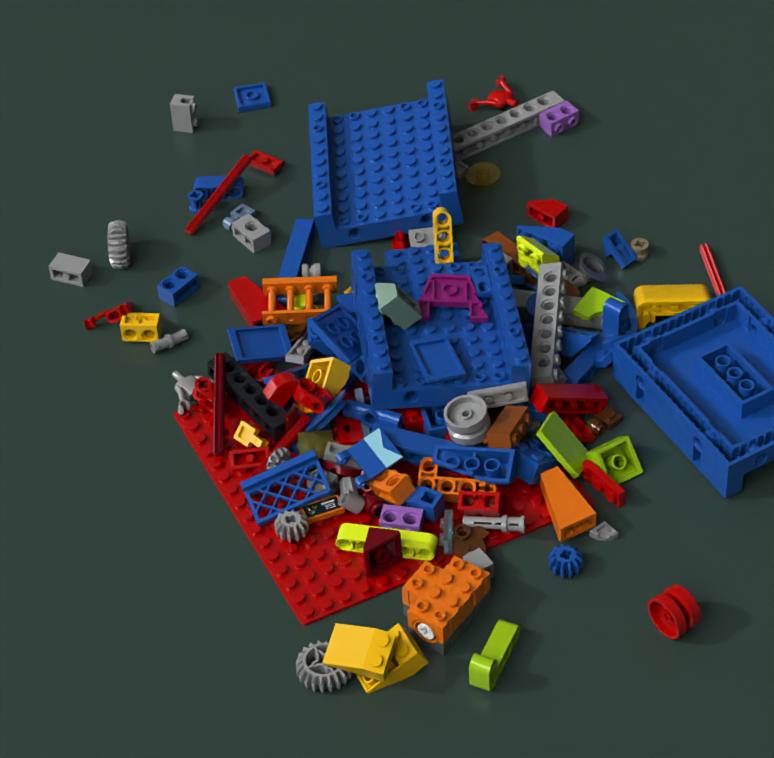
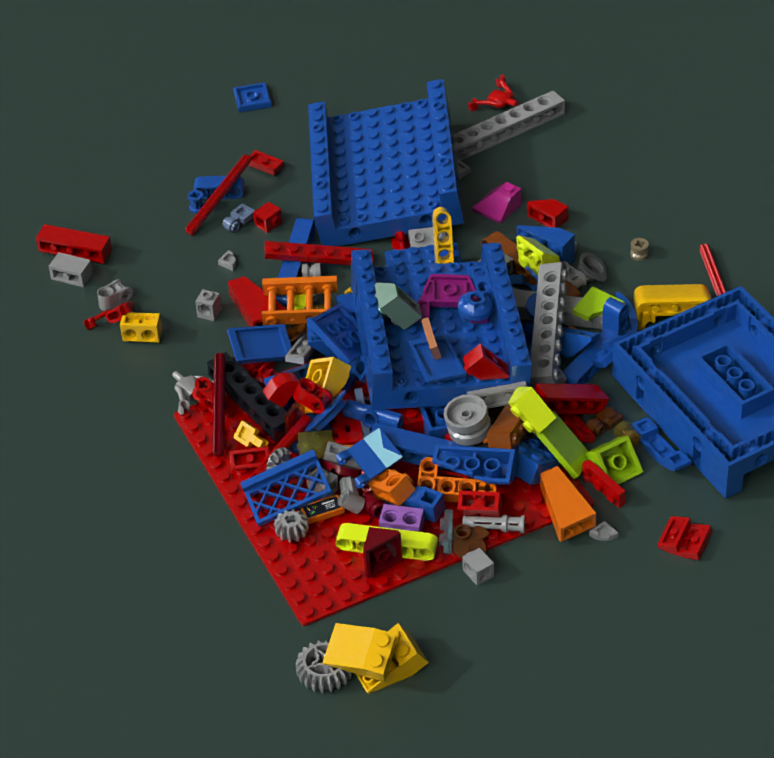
light grey gear [107,220,131,269] -> none
light grey pin [150,329,188,354] -> none
blue brick [157,265,200,307] -> none
light grey brick [170,94,199,133] -> none
light grey brick [232,213,272,254] -> none
orange piece [402,556,491,656] -> none
clear yellow dish [465,162,500,186] -> none
lime beam [469,619,521,692] -> none
medium lavender brick [539,100,579,137] -> none
blue gear [548,544,583,578] -> none
blue slope [603,228,637,269] -> none
red wheel [647,584,701,640] -> none
none -> red brick [36,224,112,264]
none -> light grey piece [97,279,133,311]
none -> light grey brick [195,289,222,321]
none -> light grey tile [218,250,236,271]
none -> red brick [253,201,282,233]
none -> red plate [264,241,374,265]
none -> nougat tile [421,317,442,360]
none -> blue piece [458,291,493,321]
none -> red slope [463,343,510,380]
none -> dark pink slope [472,182,521,224]
none -> neon yellow slope [508,387,557,433]
none -> clear yellow wheel [613,421,640,447]
none -> blue slope [631,417,692,471]
none -> red slope [657,516,712,560]

